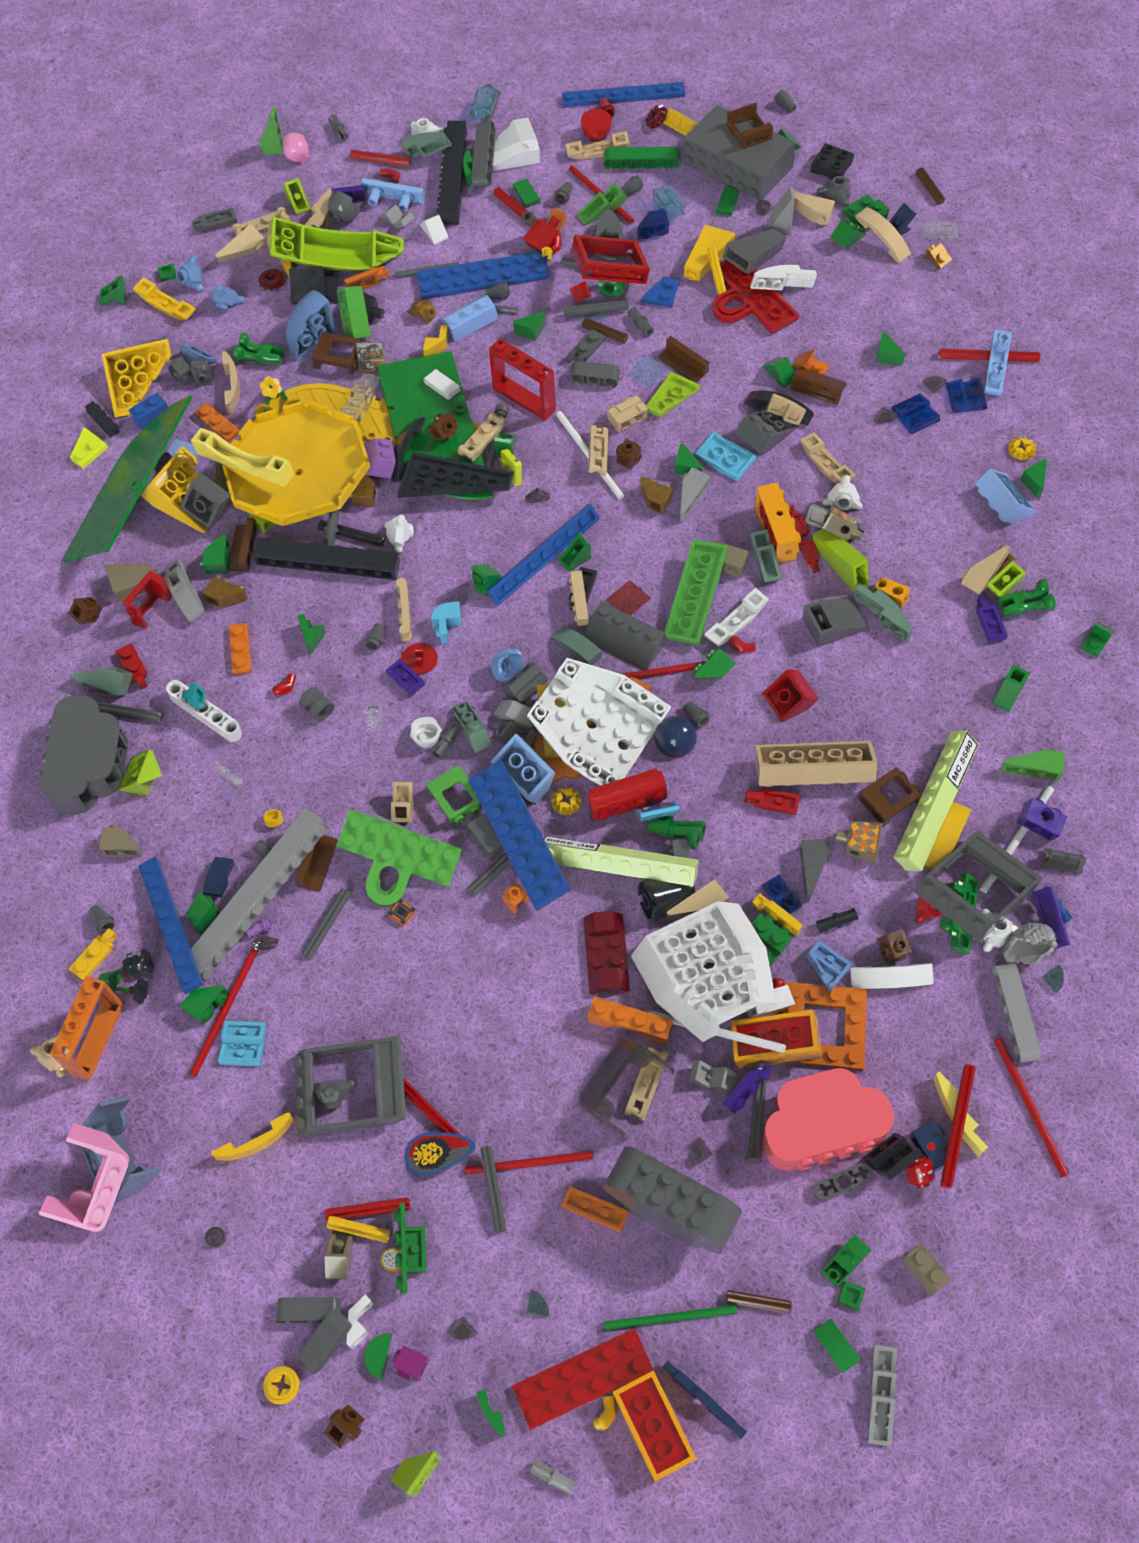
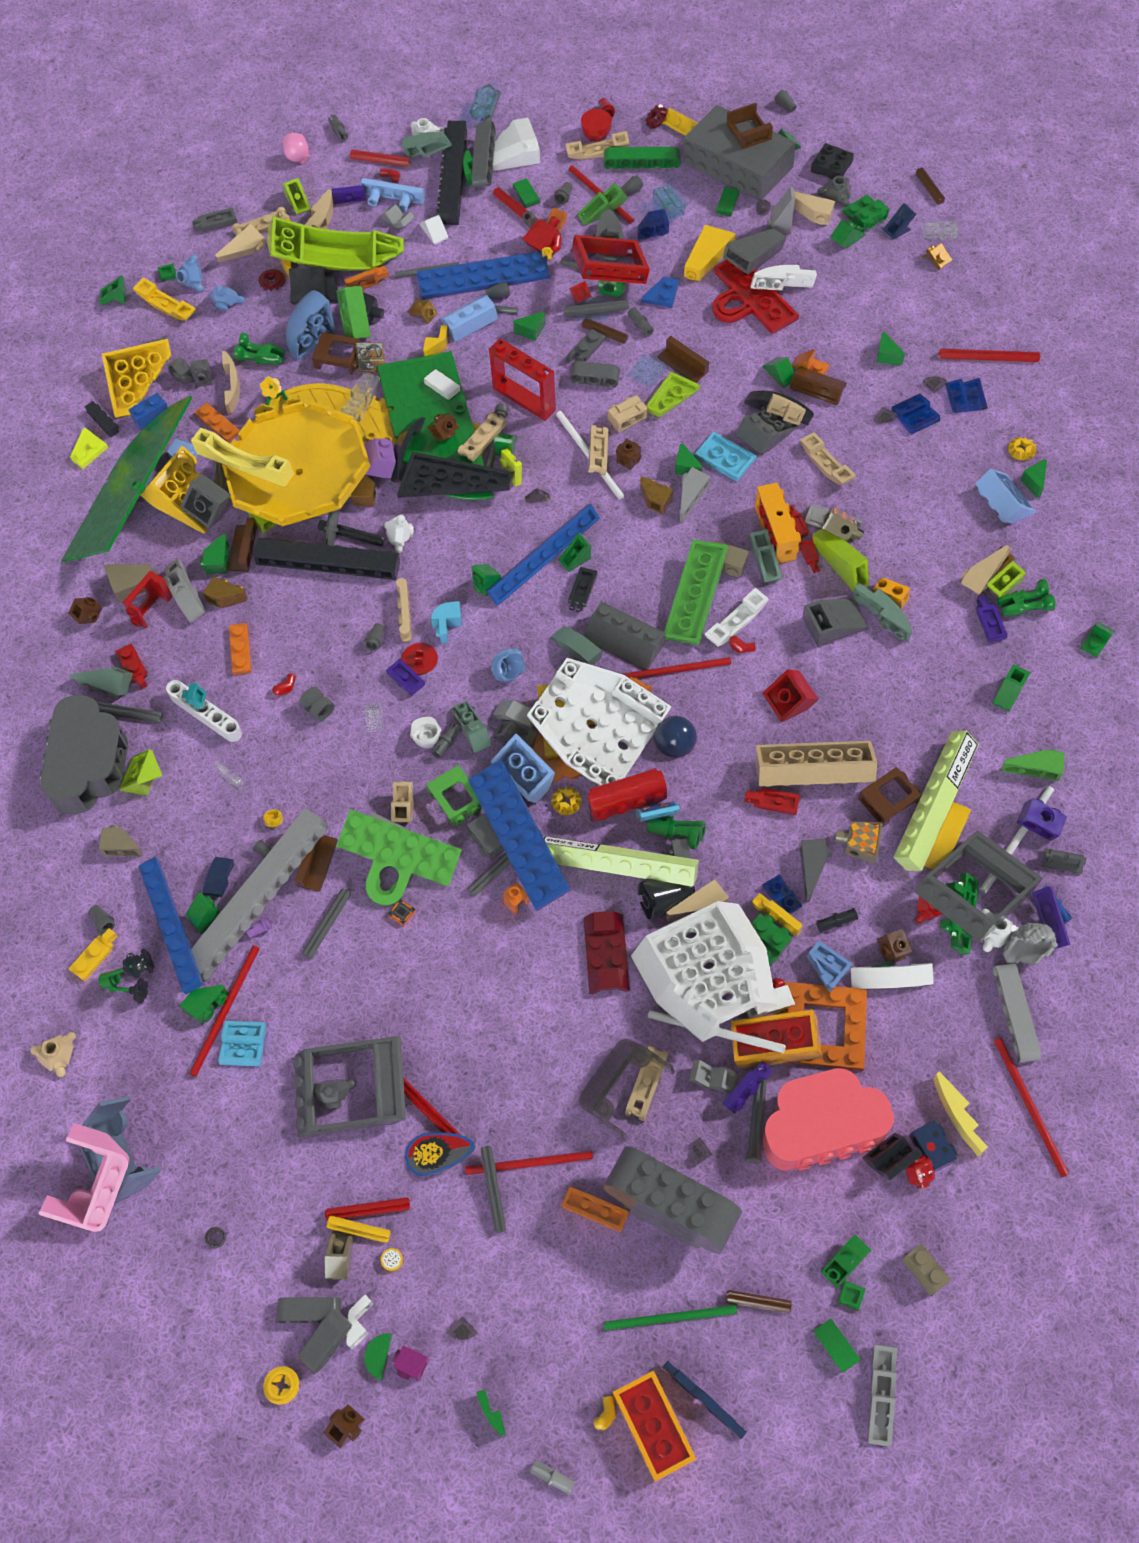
orange window [50,976,124,1081] -> none
medium blue slope [181,345,218,367] -> none
yellow slope [211,1112,294,1161] -> none
clear smoke tile [251,934,279,950] -> none
bright green slope [259,107,283,154] -> none
green slope [297,614,326,654] -> none
dark grey cylinder [328,191,361,222] -> none
lime slope [390,1451,442,1498] -> none
green bracket [394,1203,427,1296] -> none
dark grey brick [502,663,547,704] -> none
red plate [512,1328,653,1430] -> none
tile [527,1290,549,1317] -> none
blue plate [562,82,685,107] -> none
tan piece [569,570,589,626] -> none
orange arch [588,996,673,1046] -> none
clear red piece [607,580,651,616] -> none
dark grey cone [683,701,710,728] -> none
green slope [692,648,736,679] -> none
yellow axle [707,246,726,296] -> none
dark grey beam [813,1163,872,1202] -> none
white rock [822,475,863,510] -> none
tan slope [855,207,911,263] -> none
red axle [940,1064,976,1189] -> none
light blue plate [984,330,1012,396] -> none
tile [1043,965,1064,994] -> none

